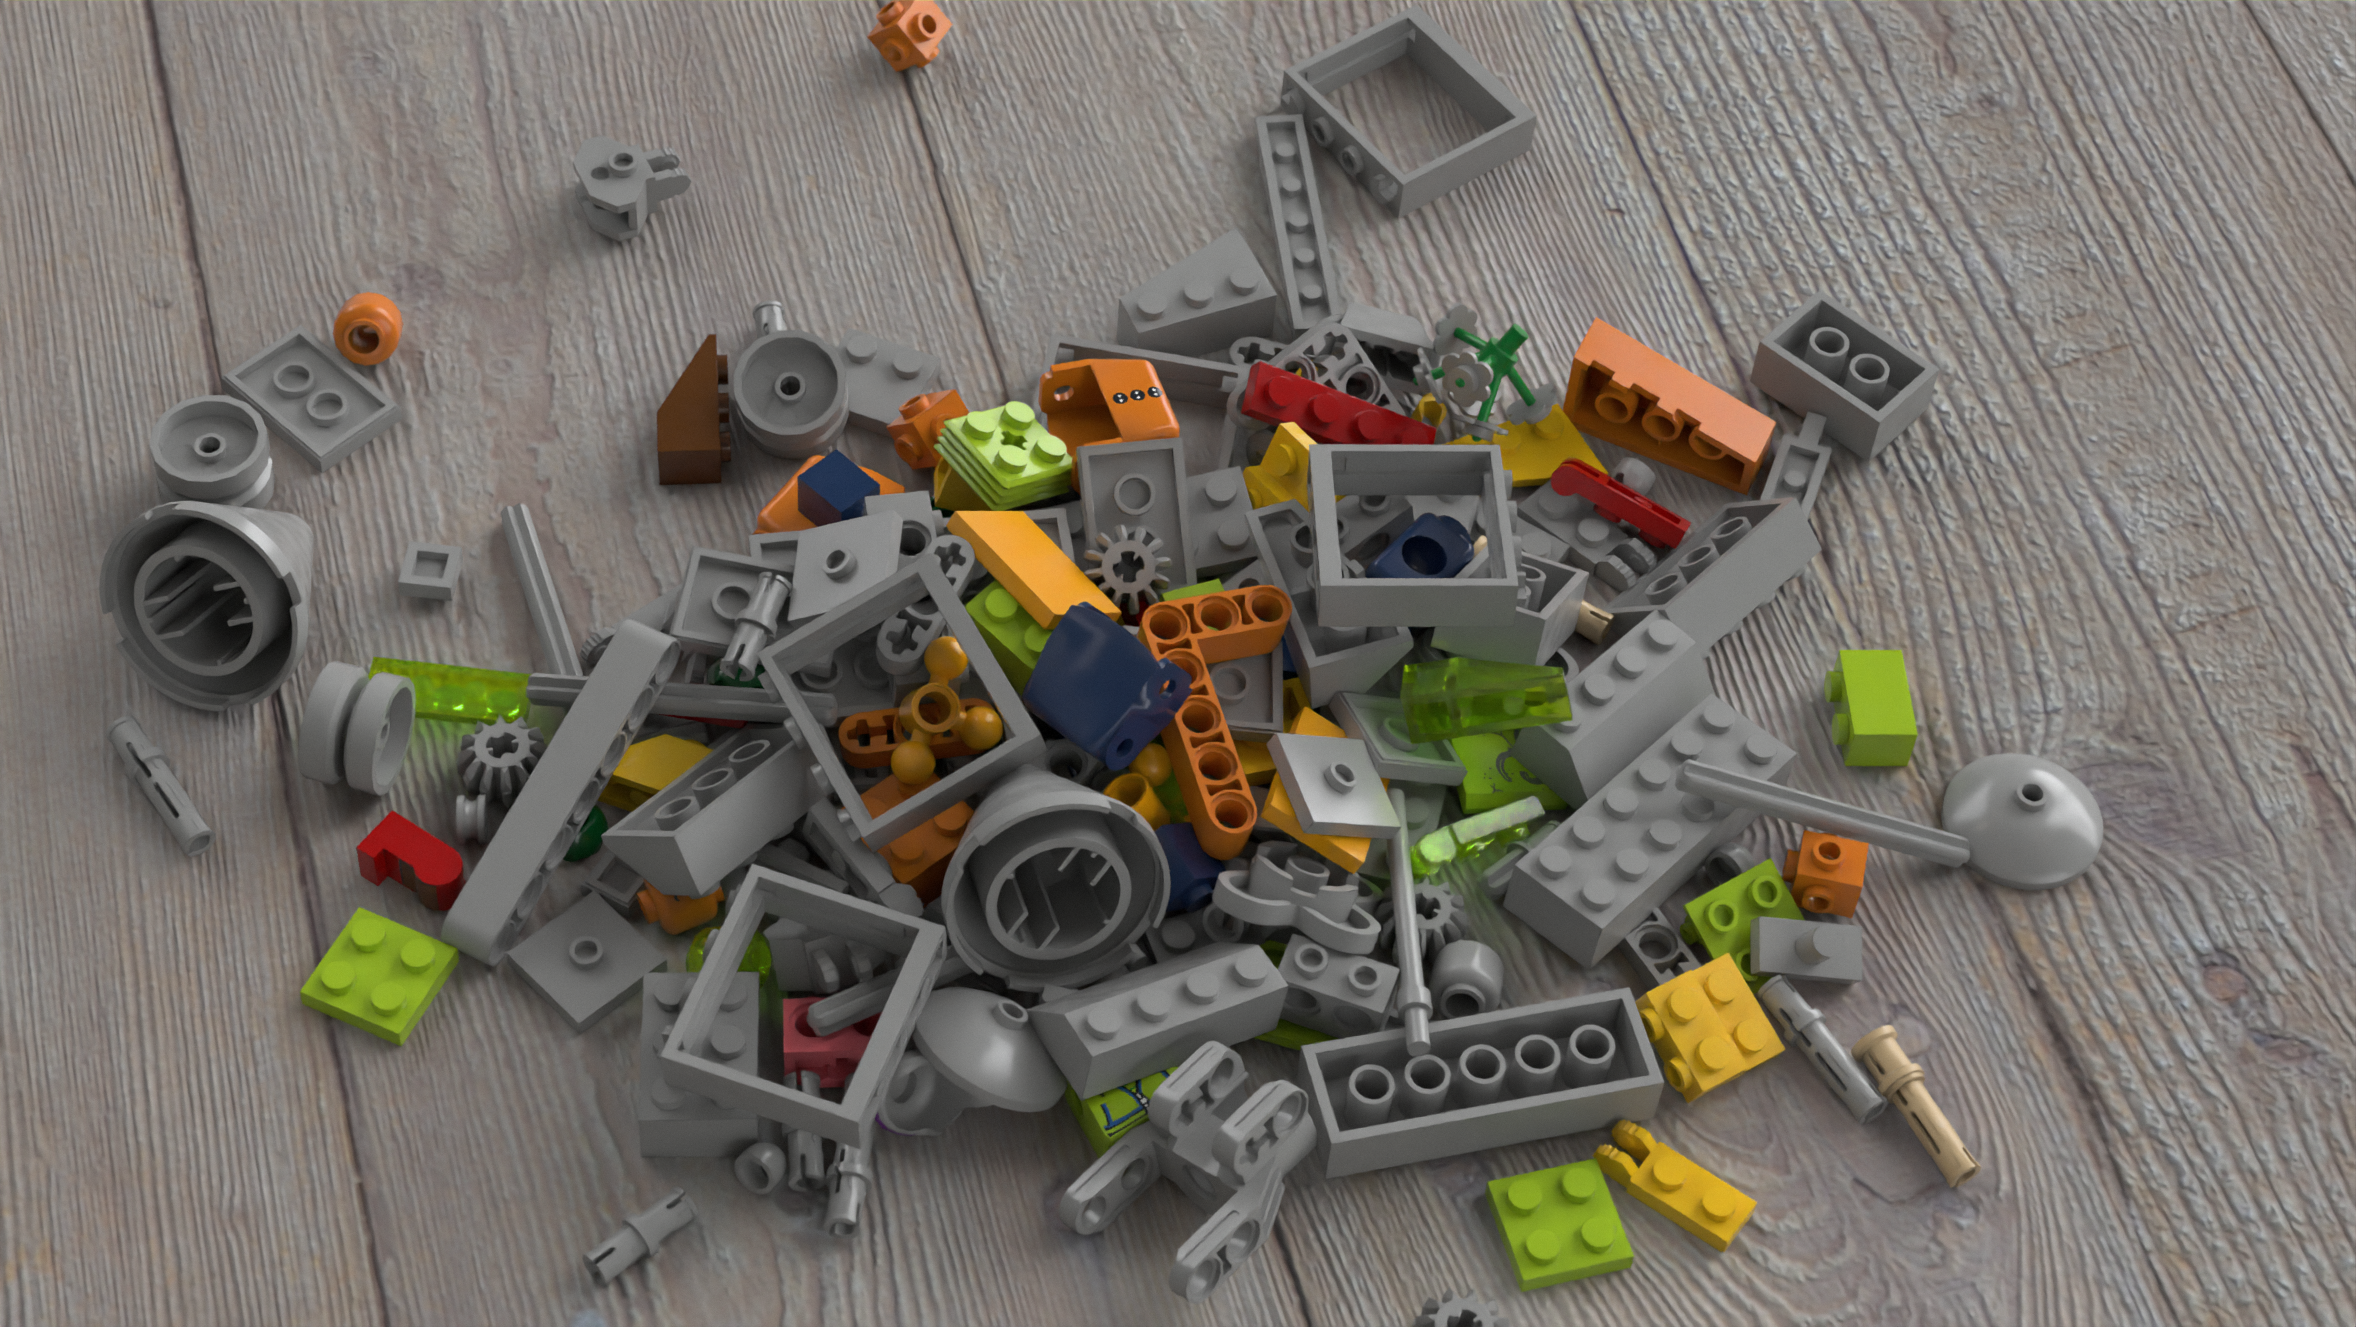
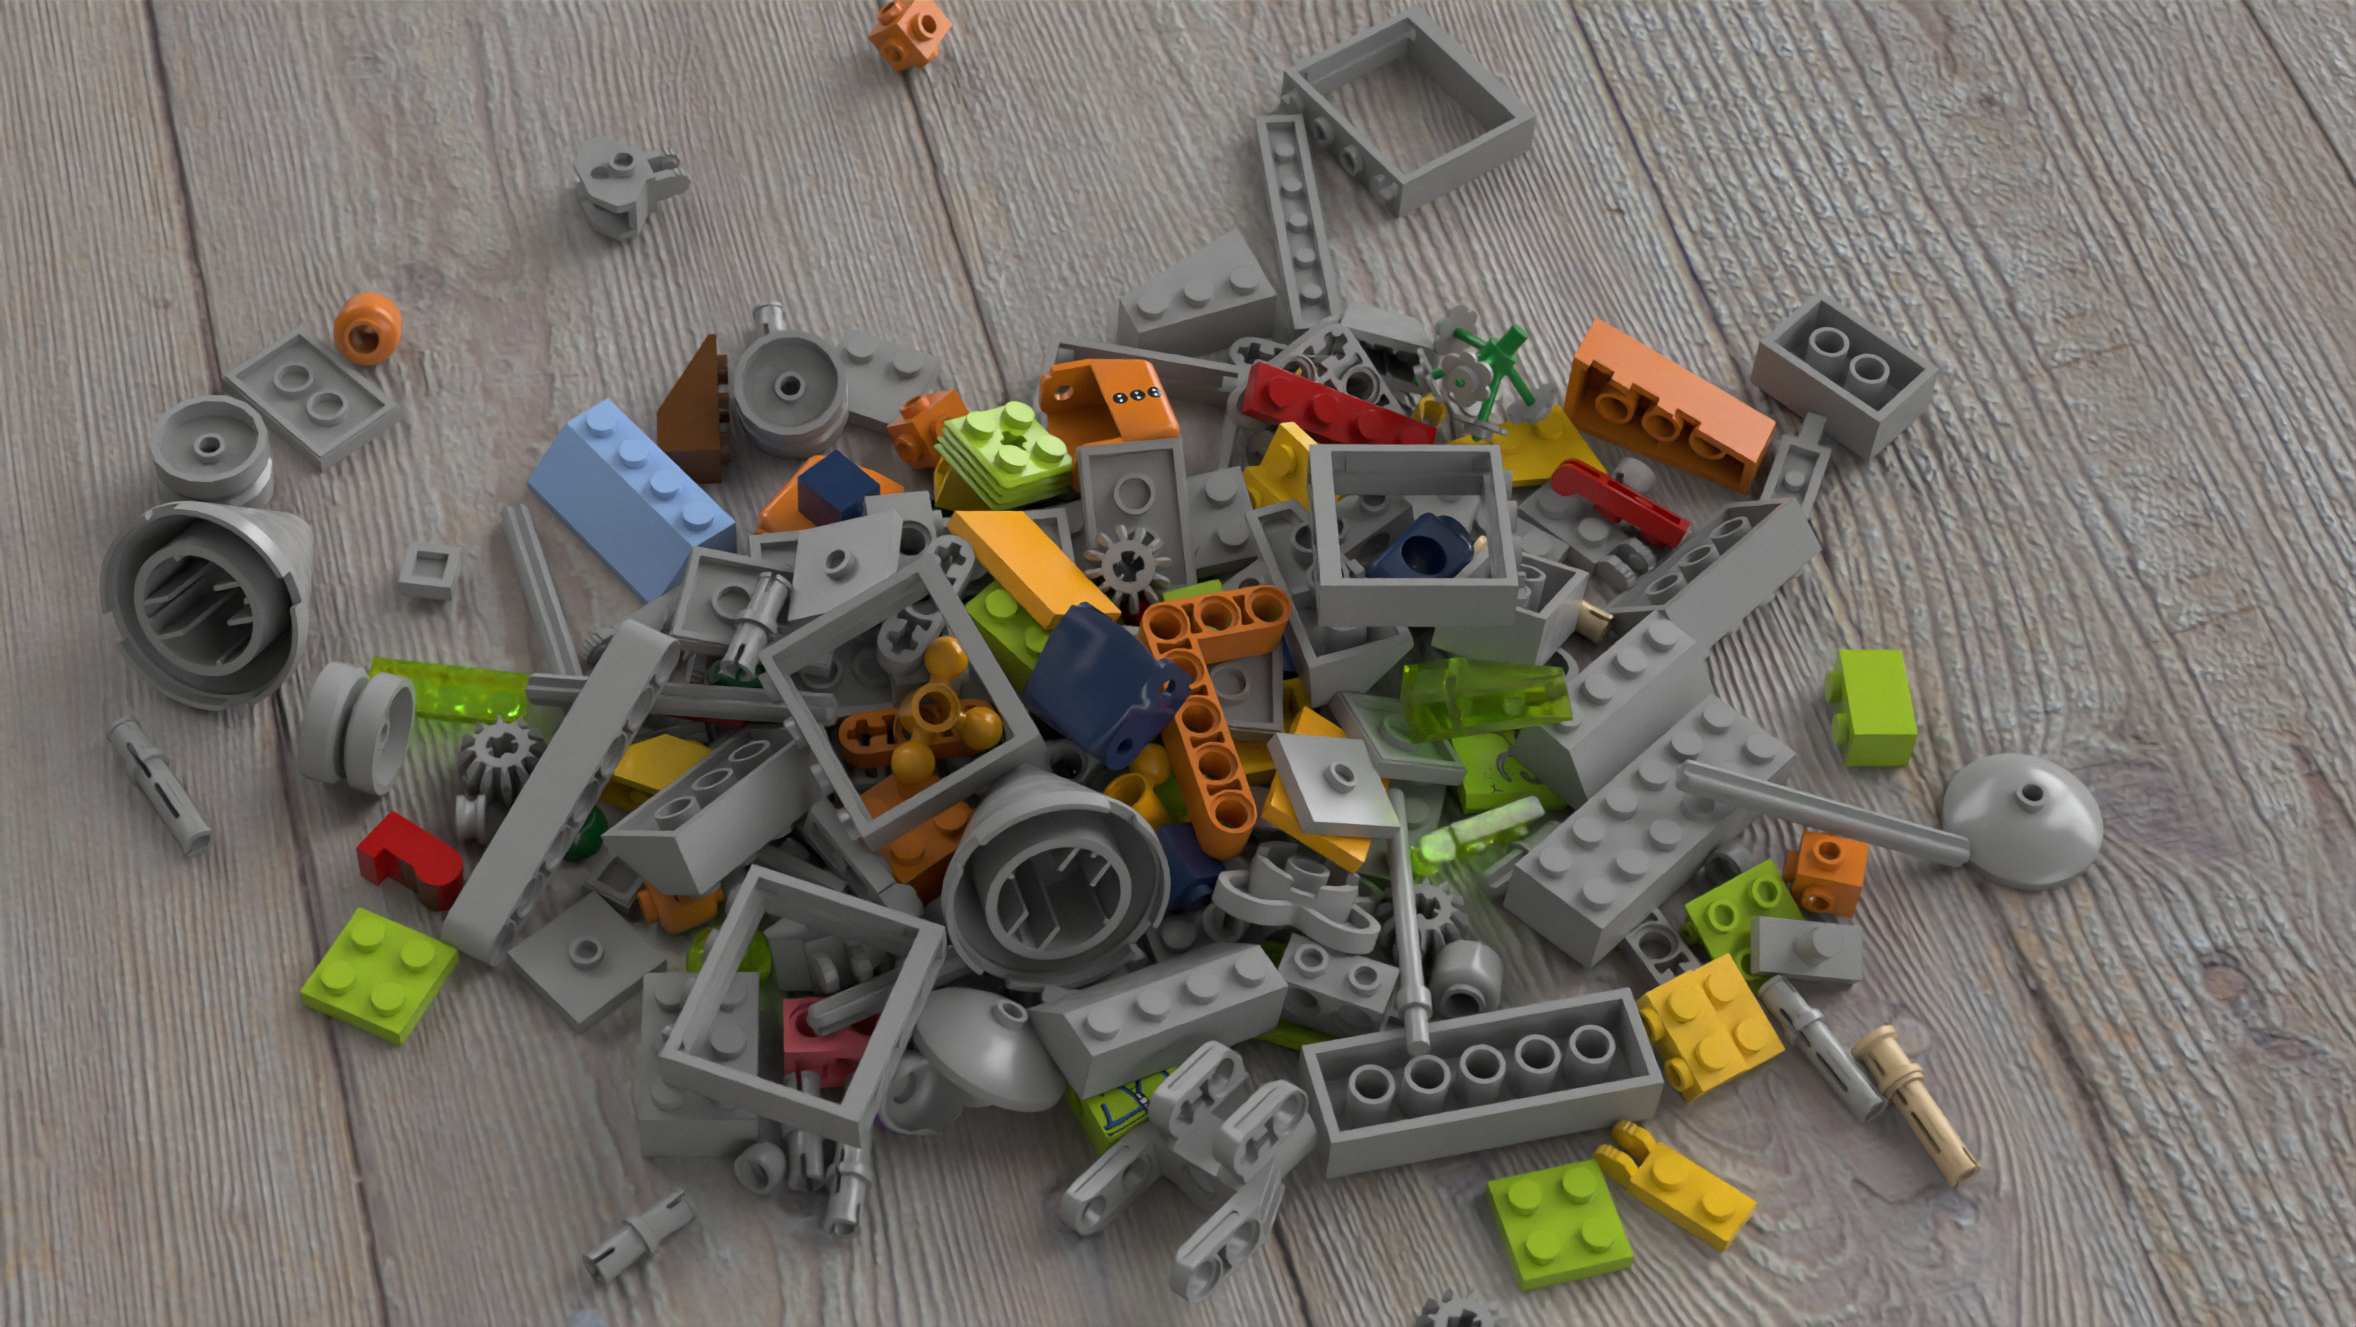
none -> light blue slope [527,398,737,605]

